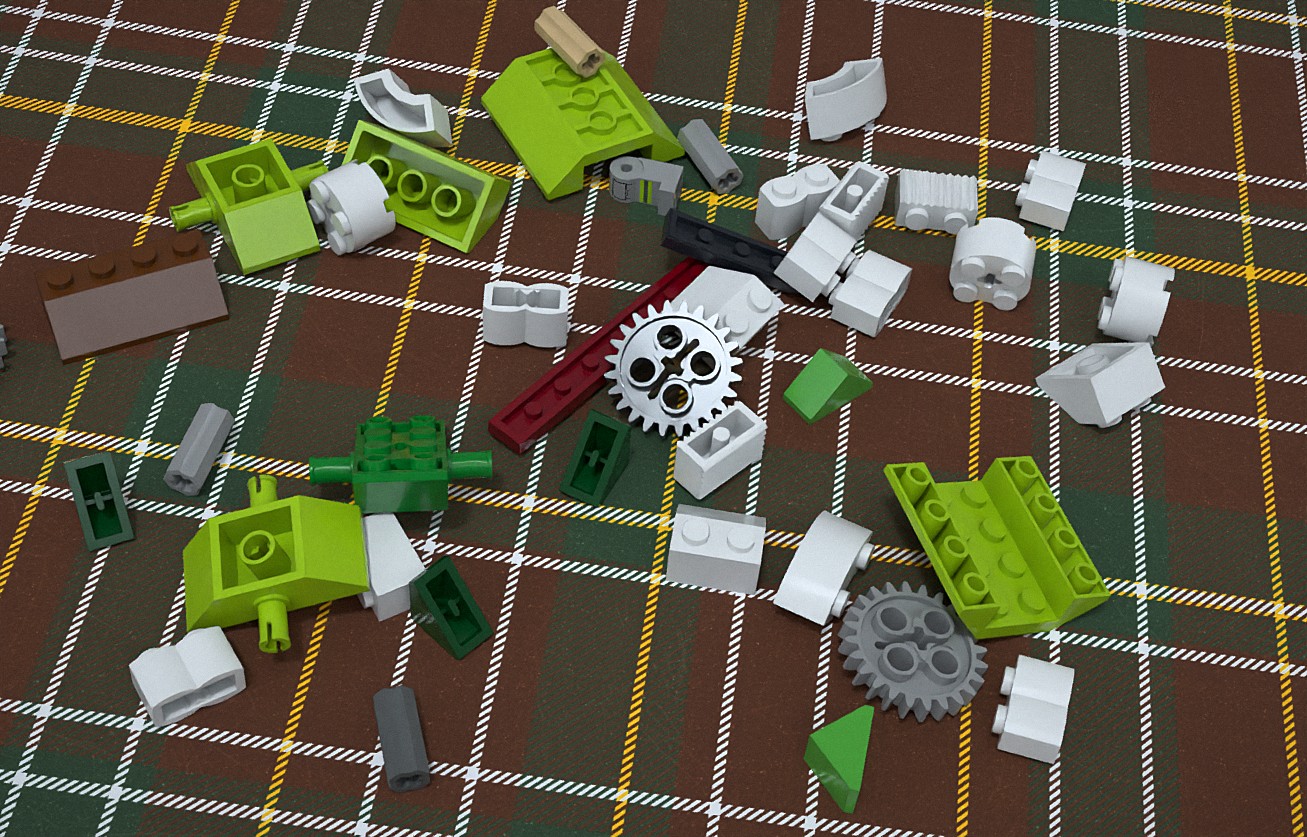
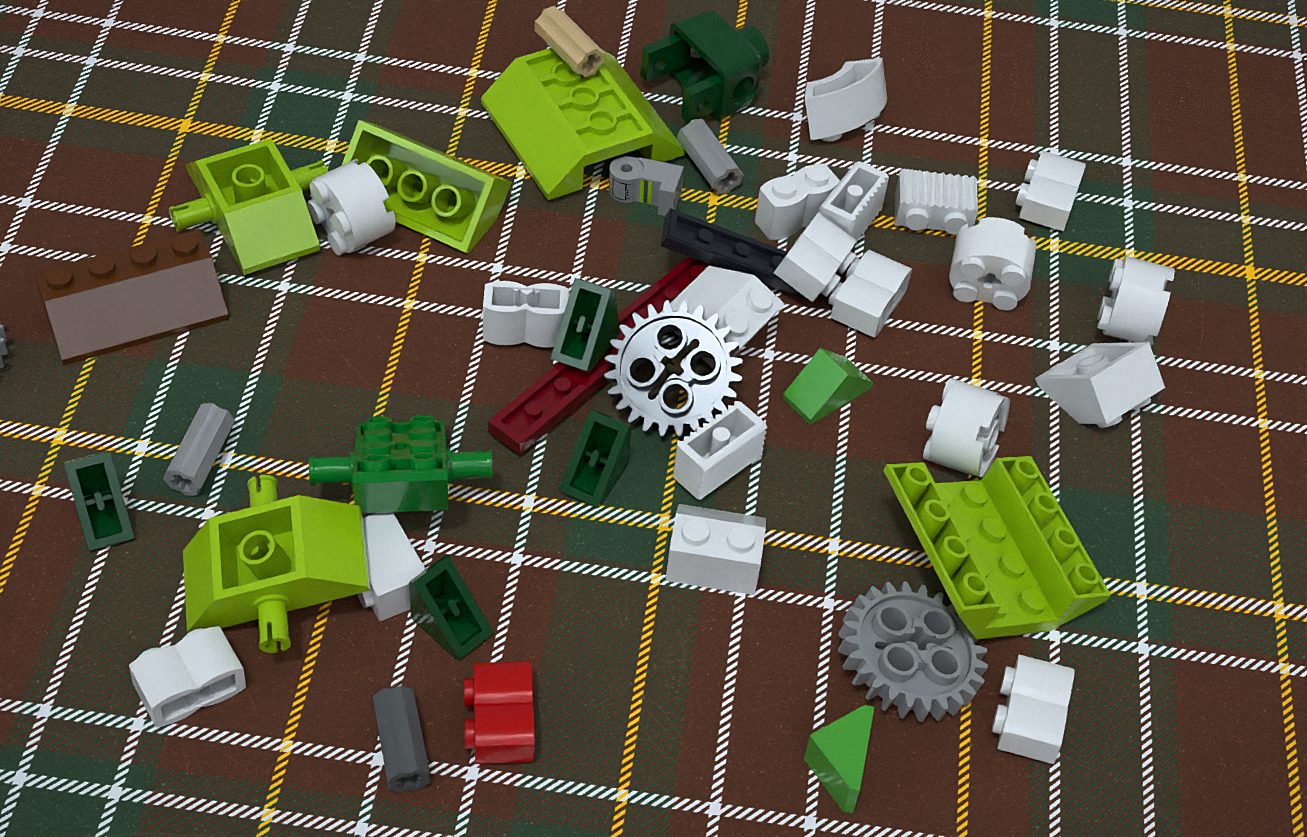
white brick [354,69,453,148] -> none
white brick [773,510,875,626] -> none
none -> red brick [464,661,535,764]
none -> dark green slope [550,278,620,371]
none -> dark green piece [640,10,769,124]
none -> white brick [923,378,1010,477]

